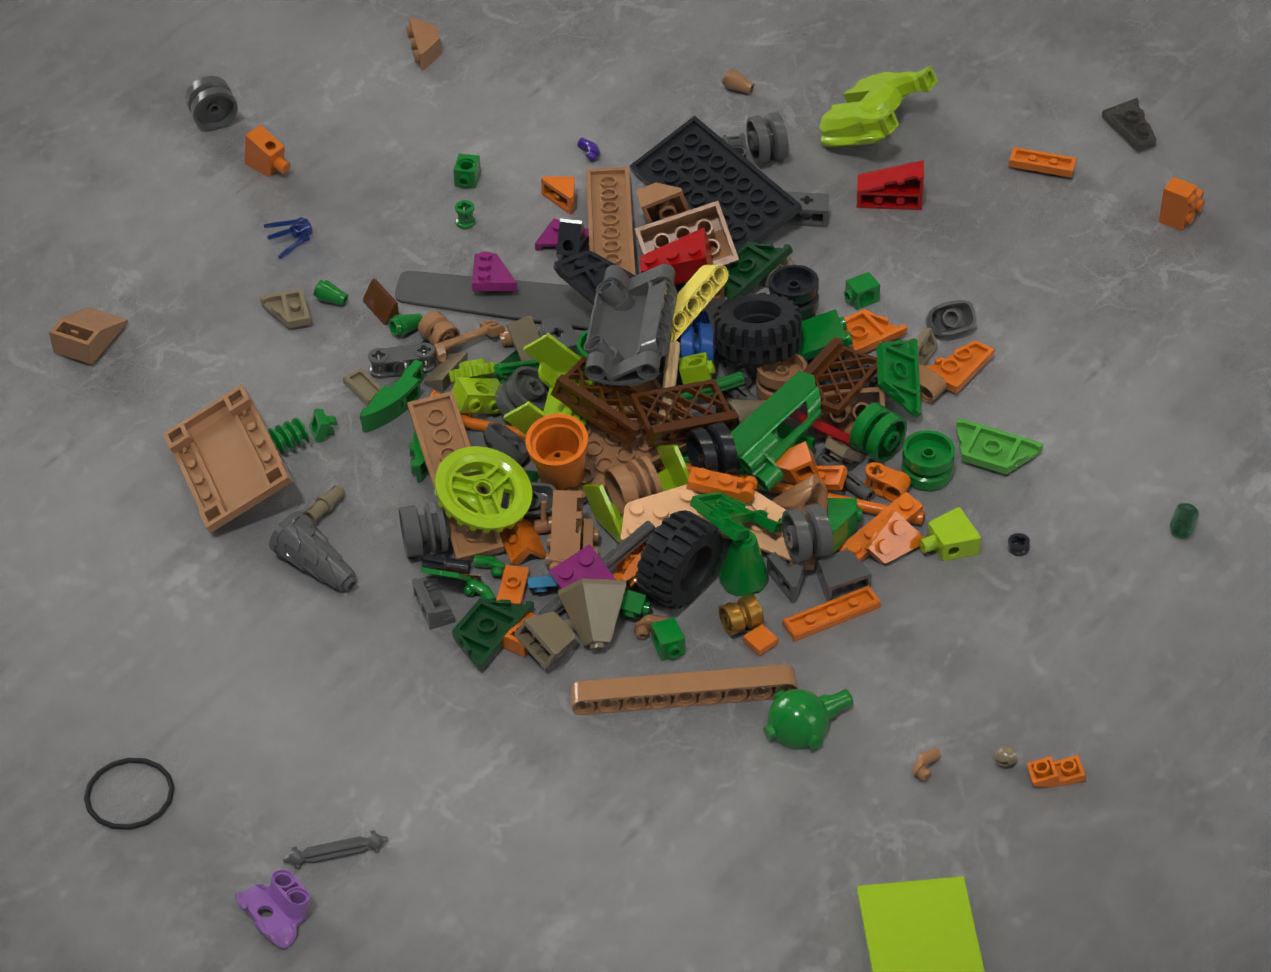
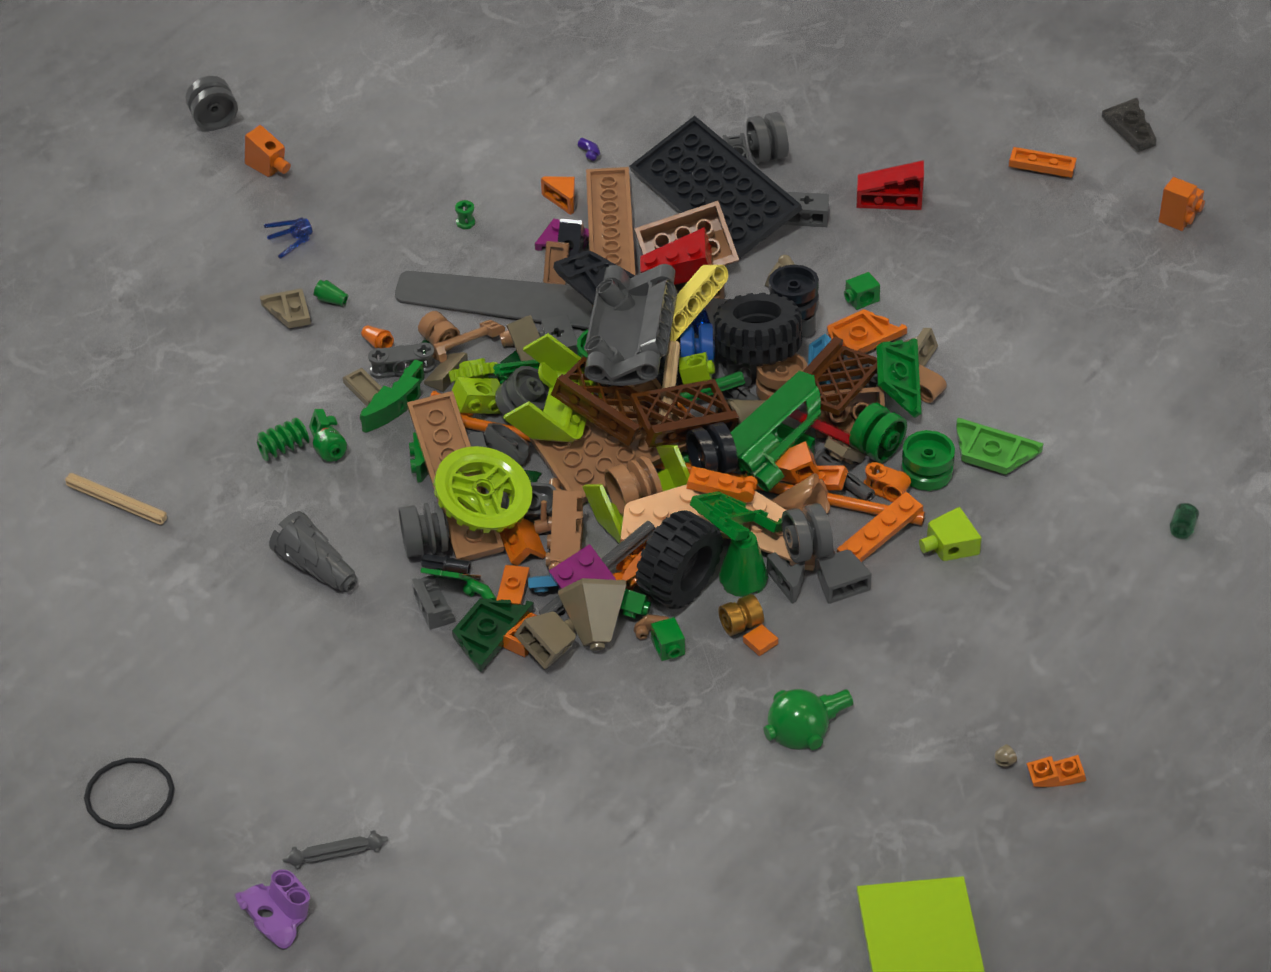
medium nougat slope [49,307,128,365] -> none
medium nougat slope [163,384,293,533] -> none
dark tan pin [304,485,345,524] -> none
reddish brown slope [363,278,399,325] -> none
green cone [389,313,423,337] -> none
medium nougat slope [406,17,441,70] -> none
green brick [453,153,481,188] -> none
magenta wing [472,251,517,291] -> none
green arm [474,555,505,577] -> none
orange piece [525,413,588,490] -> none
medium nougat beam [570,664,798,715] -> none
medium nougat plate [583,519,599,554] -> none
medium nougat slope [636,182,690,224] -> none
medium nougat cone [722,69,754,95] -> none
dark green wing [724,242,793,299] -> none
orange tile [782,585,881,642] -> none
green panel [796,309,853,361] -> none
lime animal [819,66,938,148] -> none
green slope [827,498,862,554] -> none
orange wing [864,510,925,564] -> none
medium nougat arm [913,748,941,781] -> none
orange wing [924,340,995,394] -> none
dark grey piece [925,300,977,336] -> none
black bush [1008,533,1030,556] -> none
none -> tan axle [65,473,167,525]
none -> green head [313,427,347,462]
none -> orange cone [361,325,394,349]
none -> medium nougat tile [543,241,569,285]

